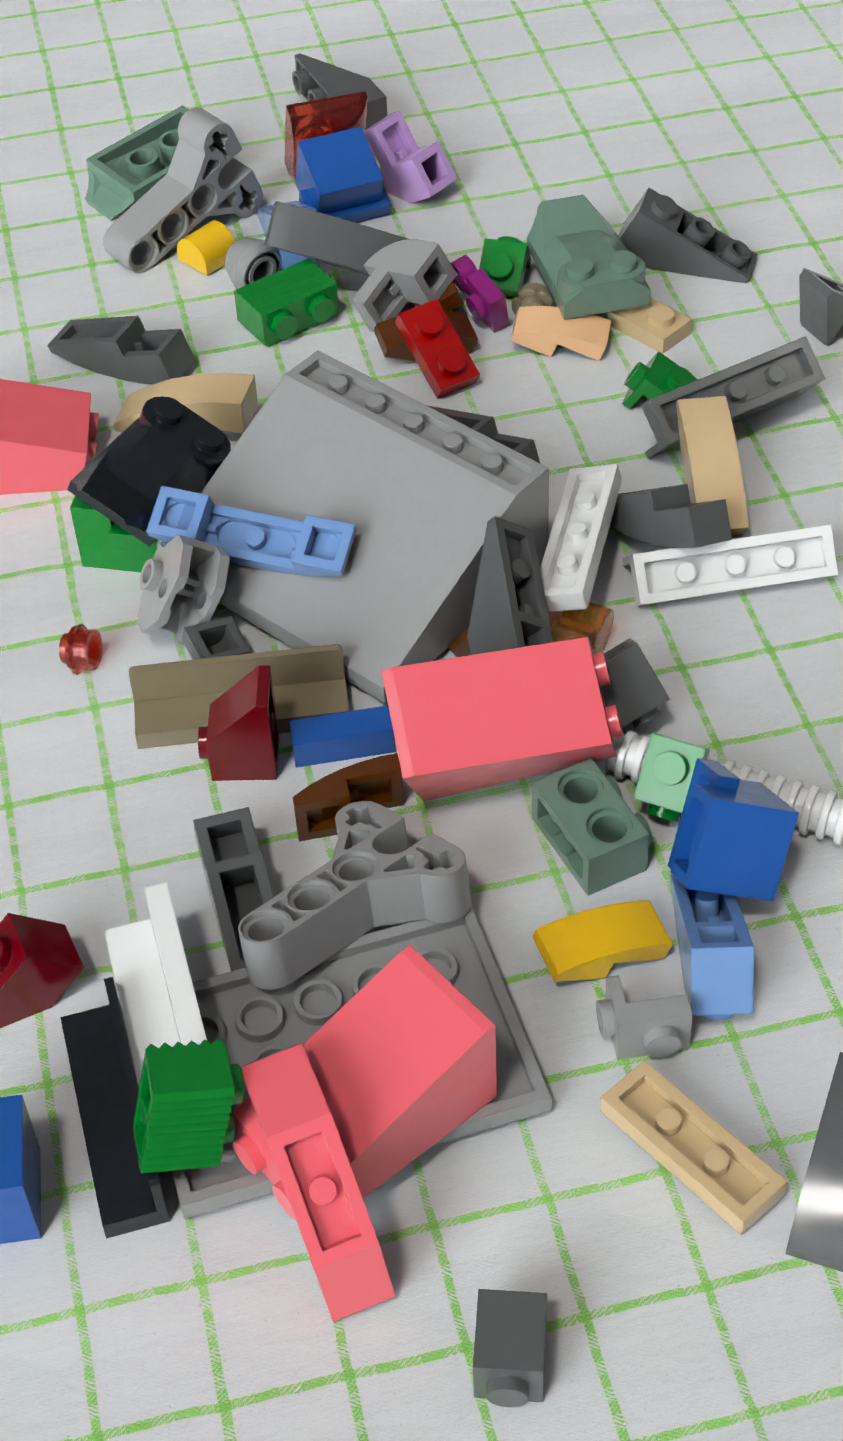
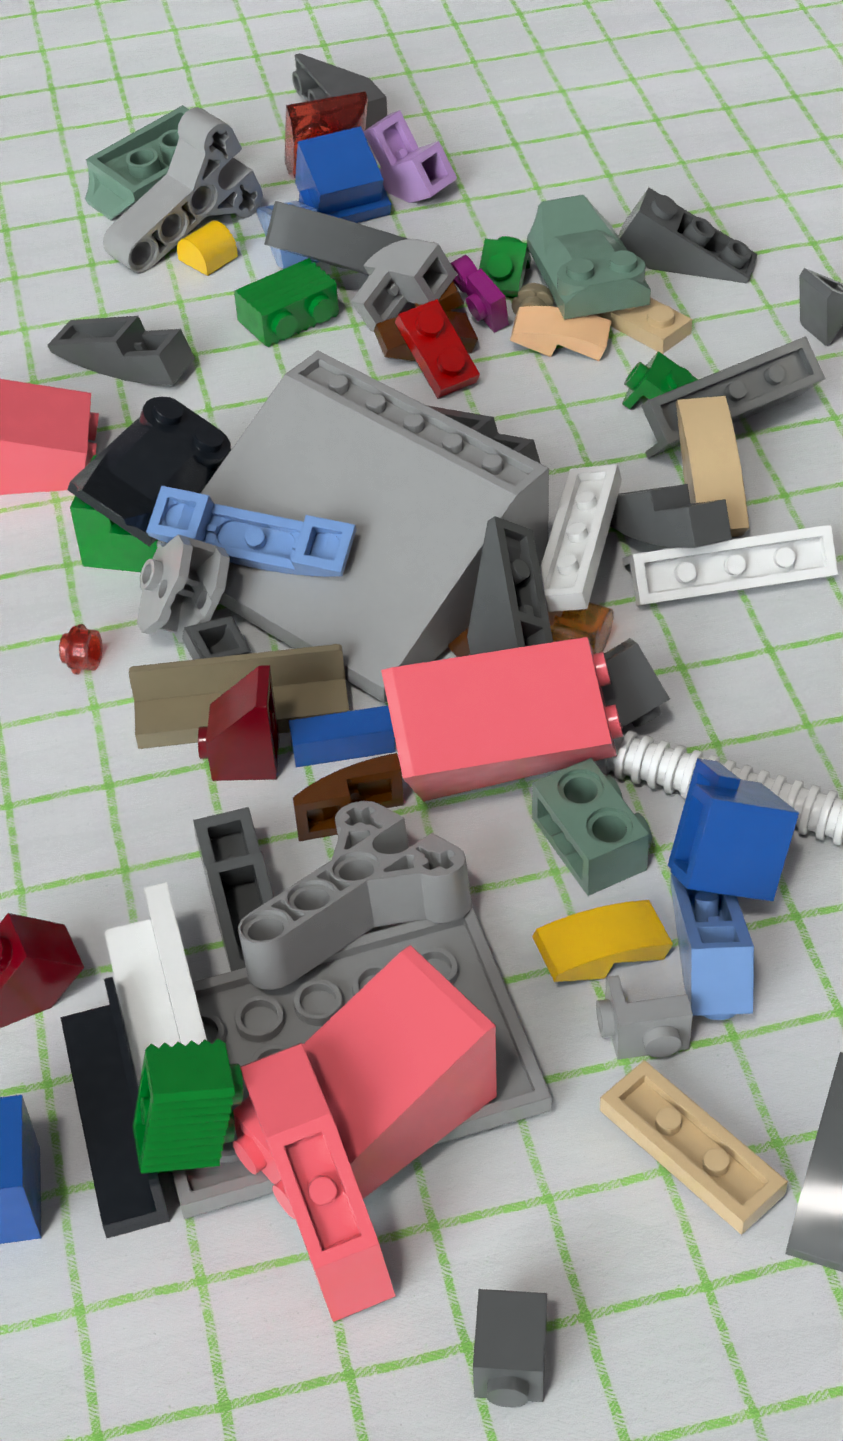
tan slope [114,373,258,433] -> none
light grey cone [225,237,281,289] -> none
bracket [633,733,710,822] -> none

